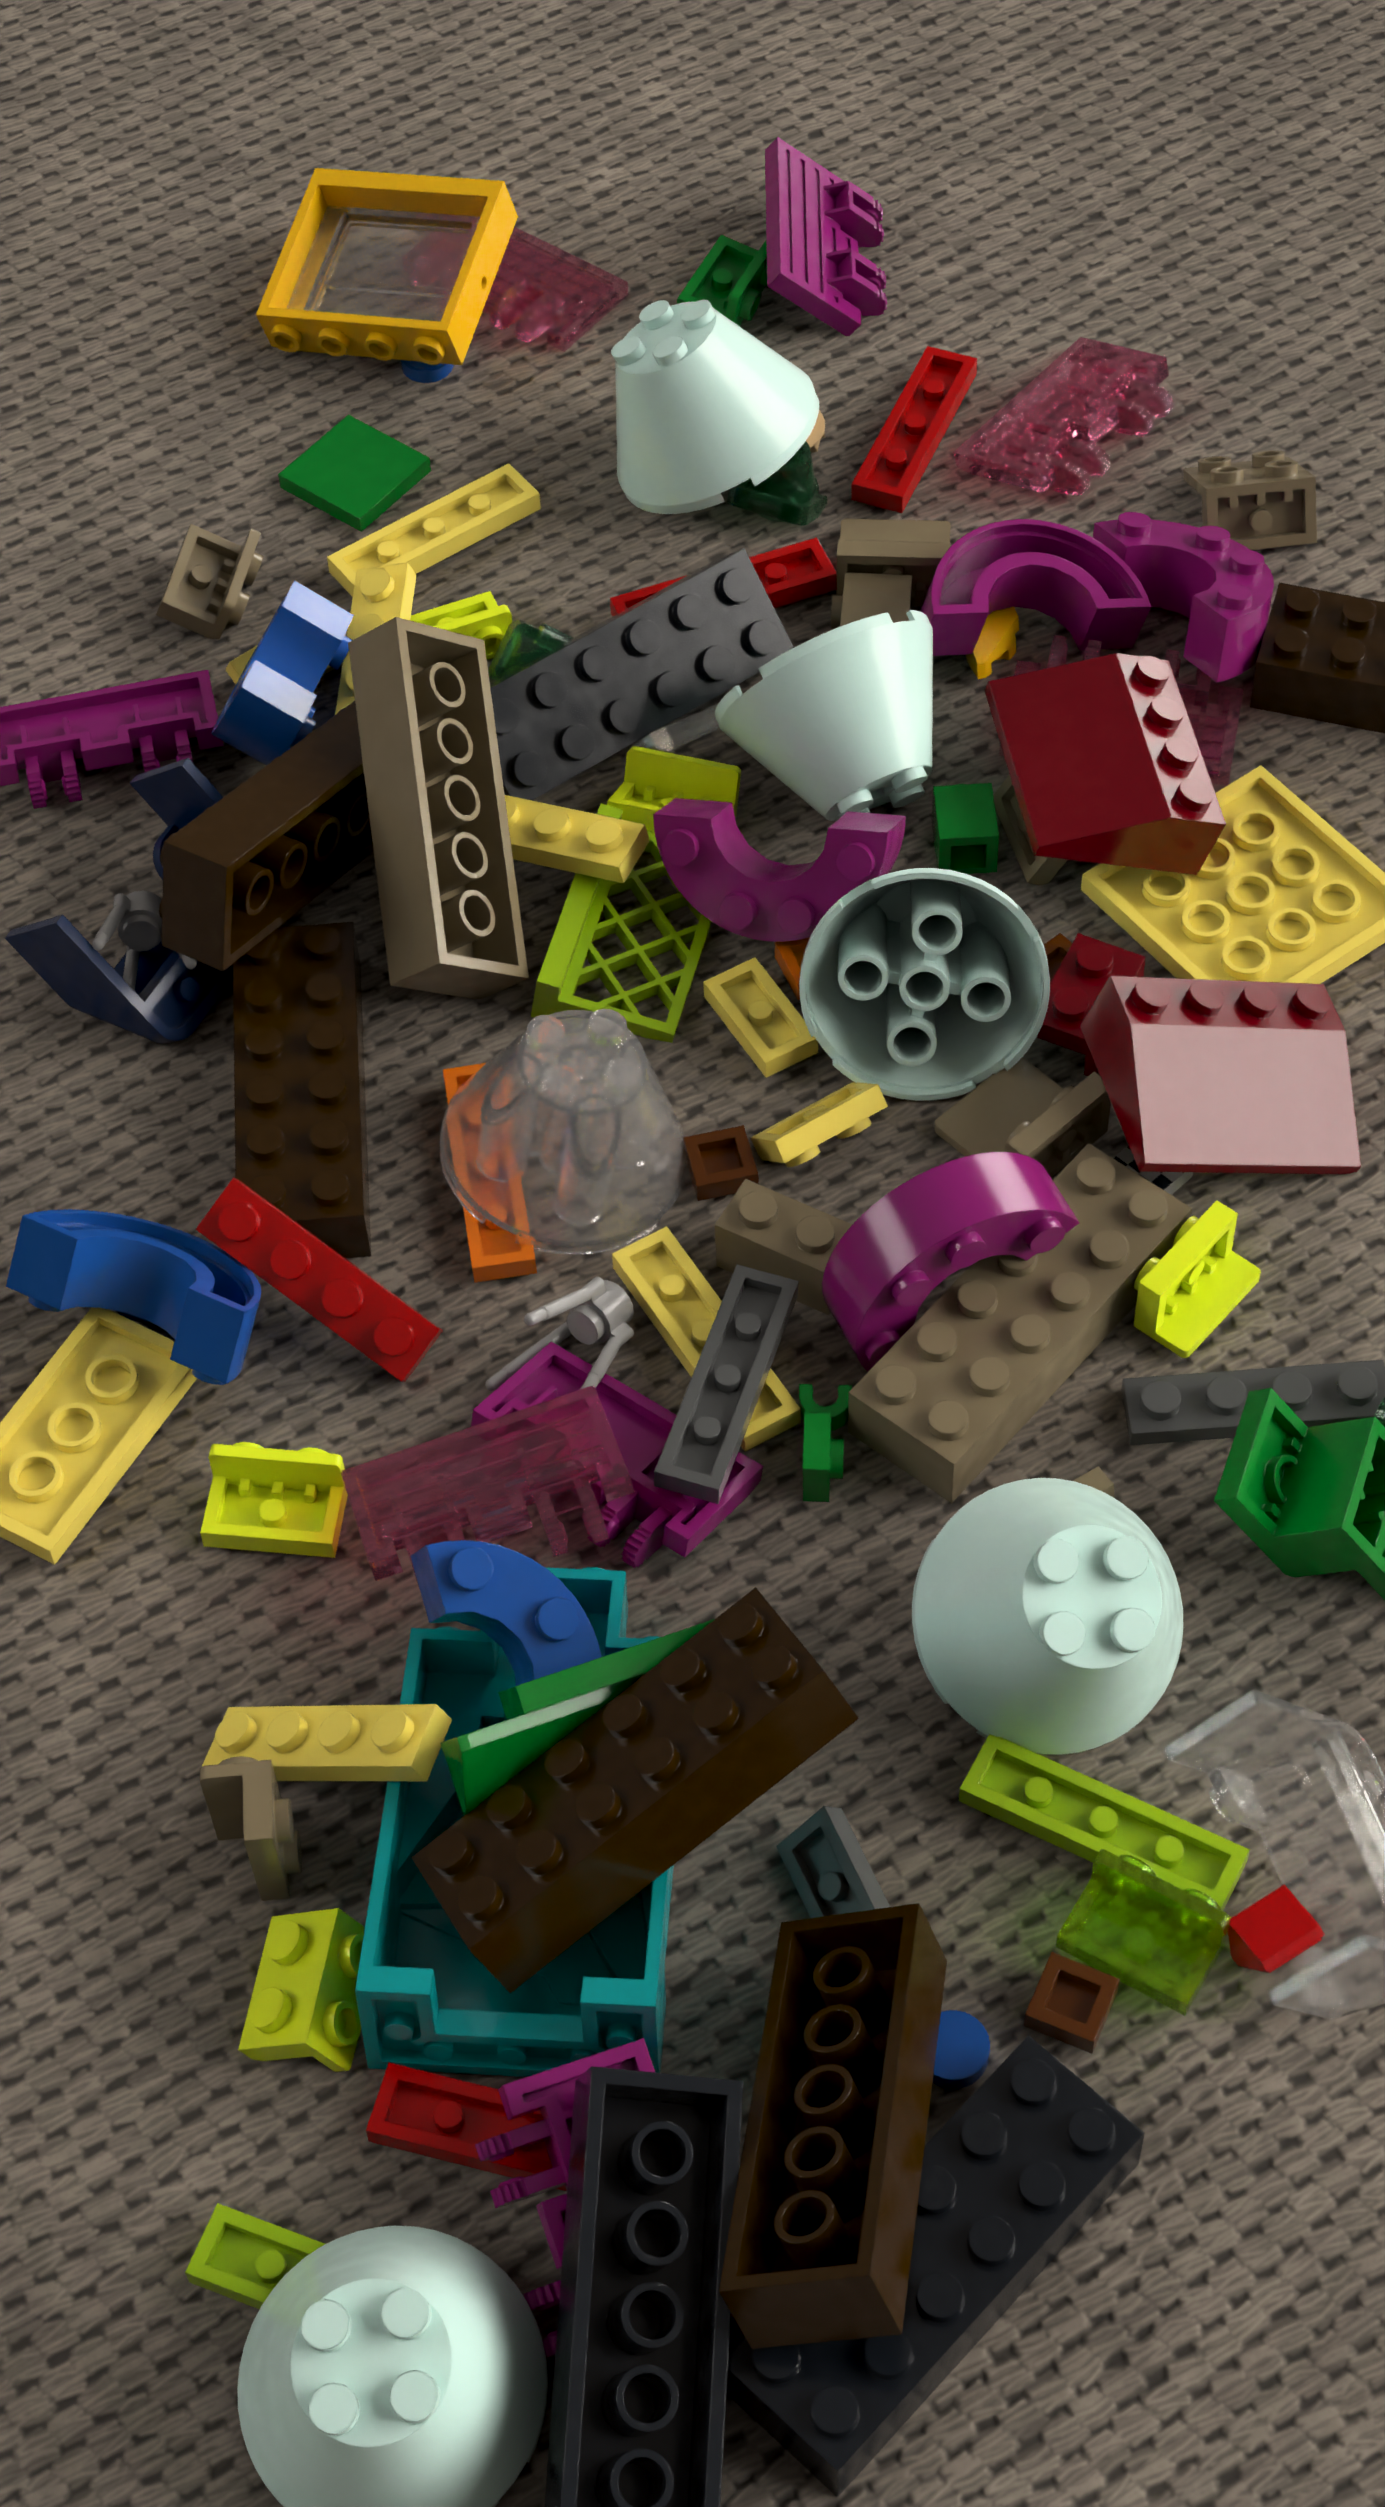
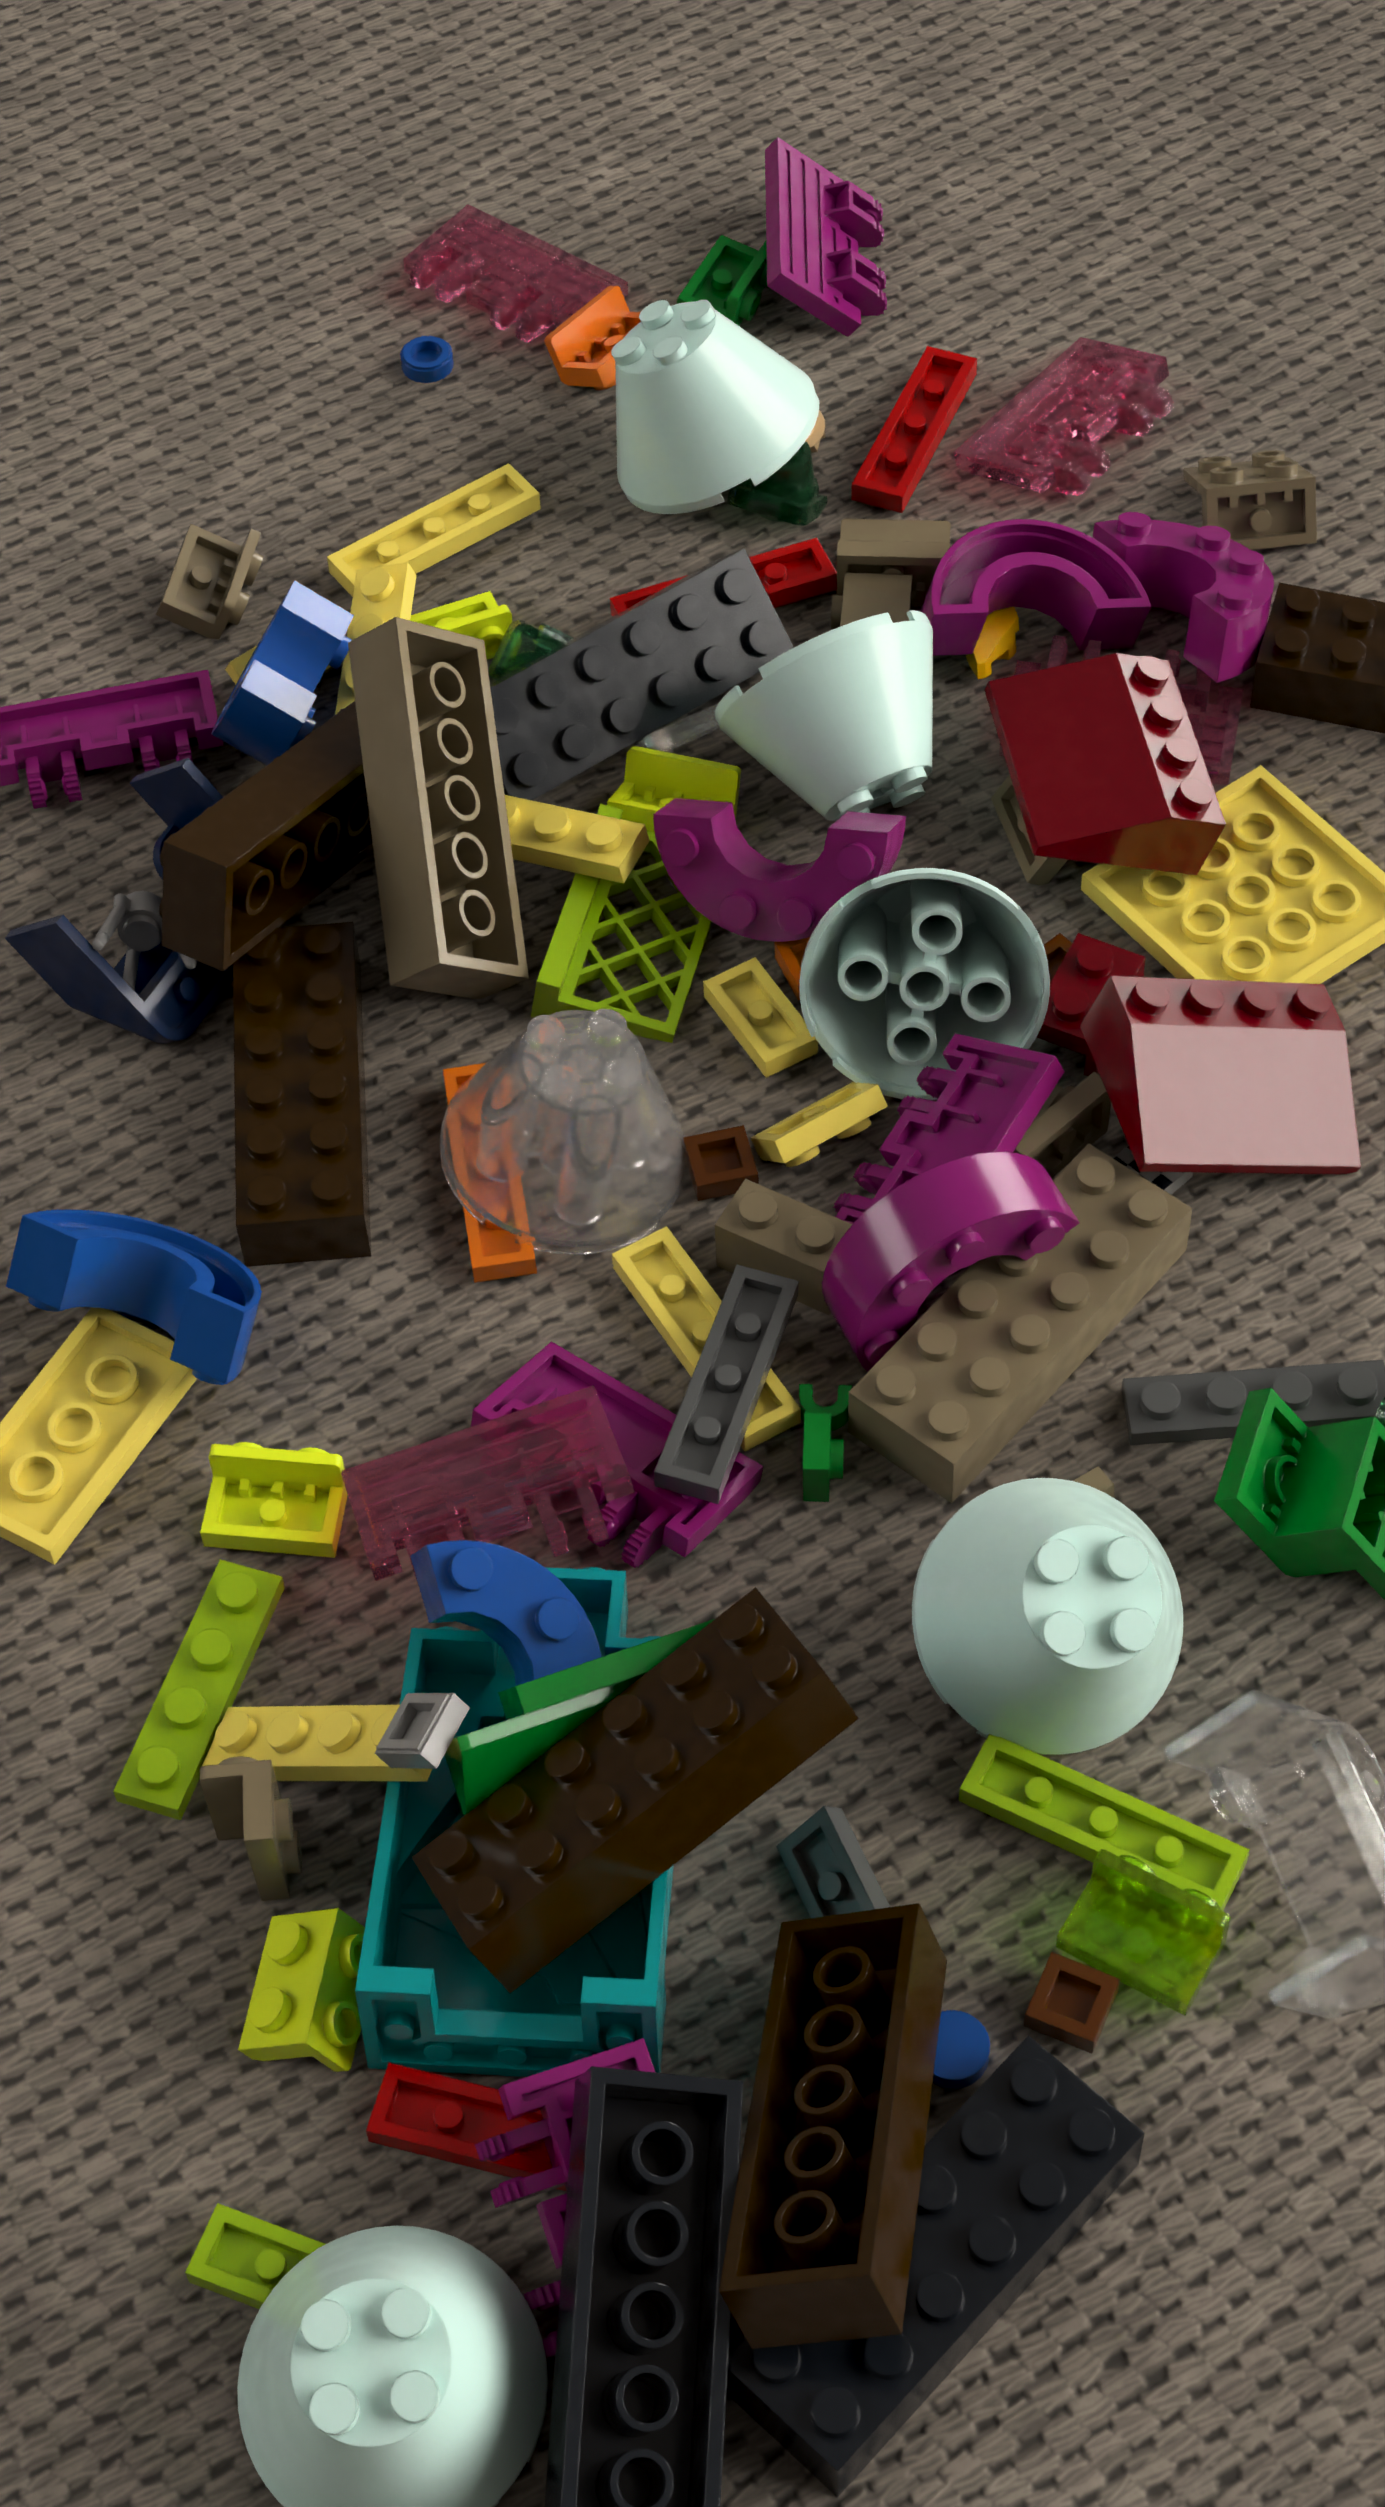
red plate [195,1177,443,1382] -> none
piece [256,168,518,365] -> none
green tile [278,415,431,532] -> none
light grey plant [485,1276,634,1397] -> none
green brick [932,783,999,874] -> none
neon yellow bracket [1133,1200,1261,1358] -> none
red slope [1227,1884,1325,1973] -> none
none -> lime plate [113,1559,285,1820]
none -> light grey tile [375,1693,470,1769]
none -> orange bracket [544,286,641,390]
none -> magenta hinge [833,1033,1065,1224]

